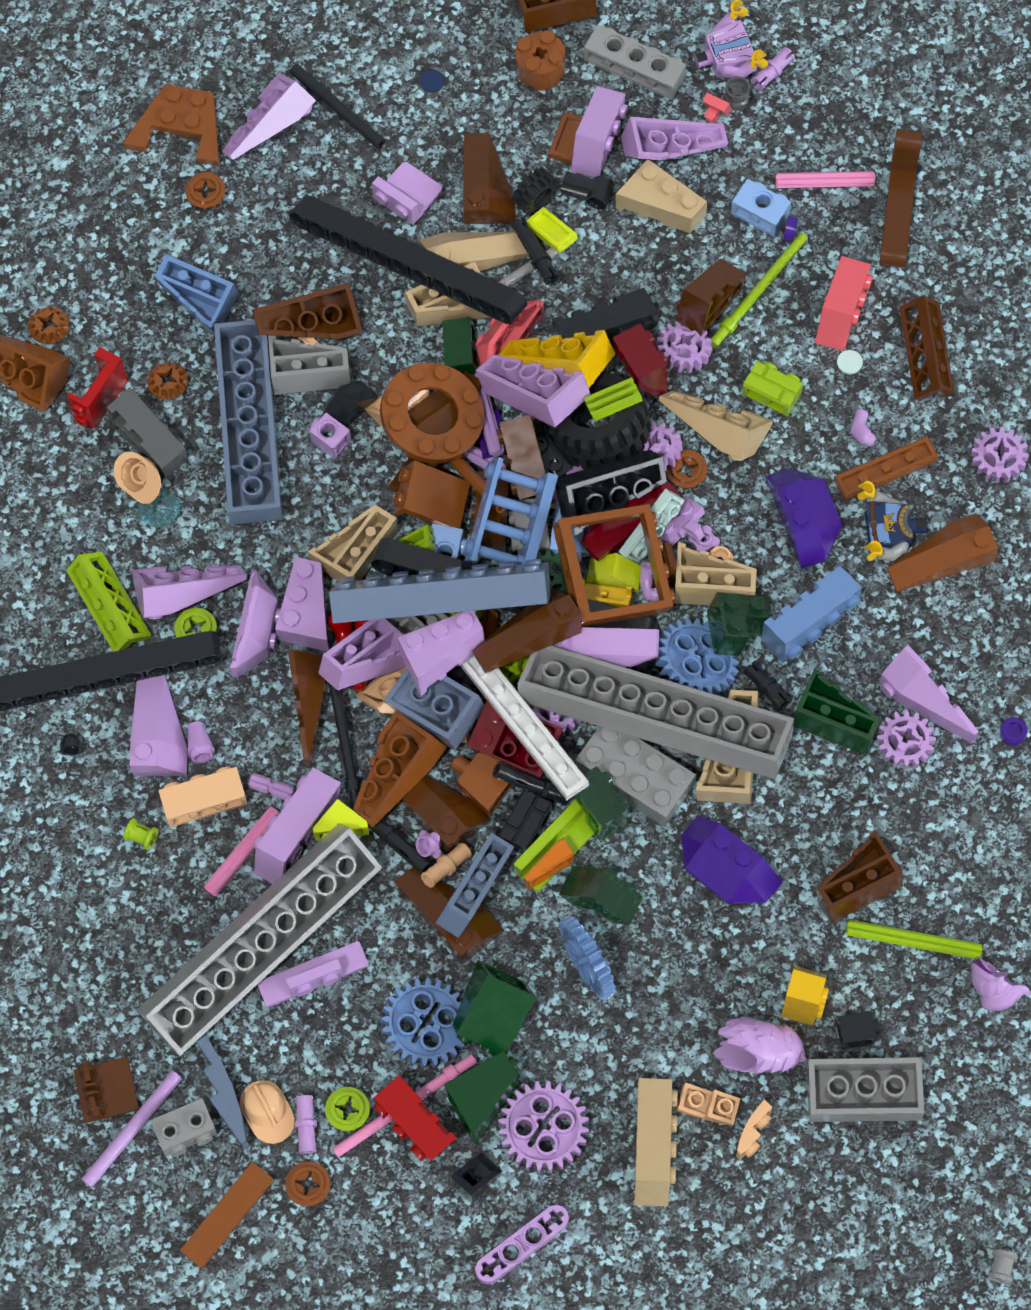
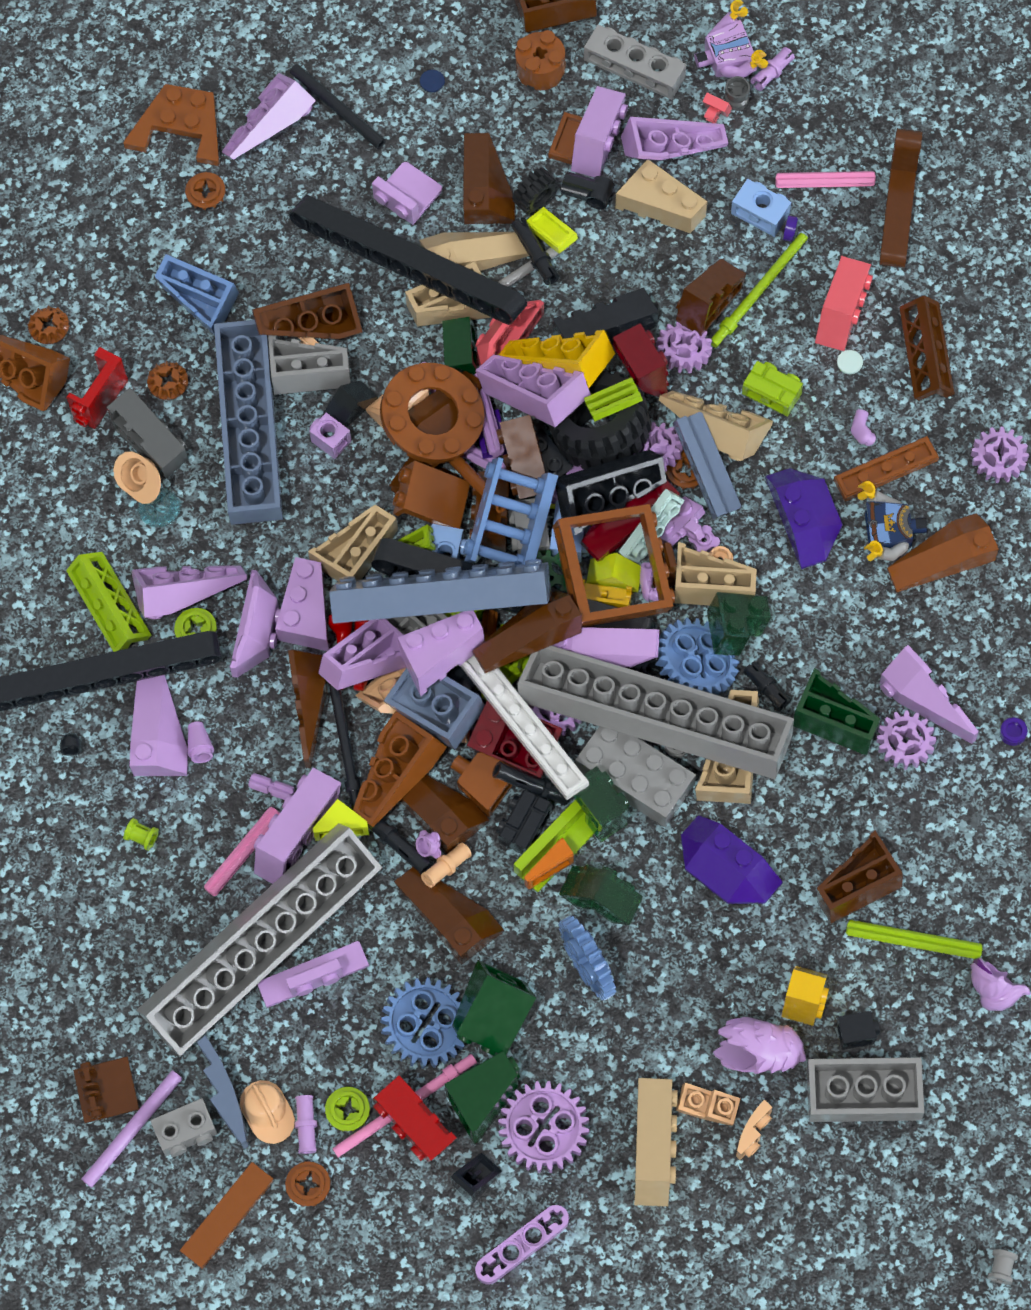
light nougat brick [158,766,248,828] -> none
sand blue brick [436,832,514,938] -> none
medium blue wedge [761,566,862,663] -> none
none -> sand blue panel [672,412,741,519]

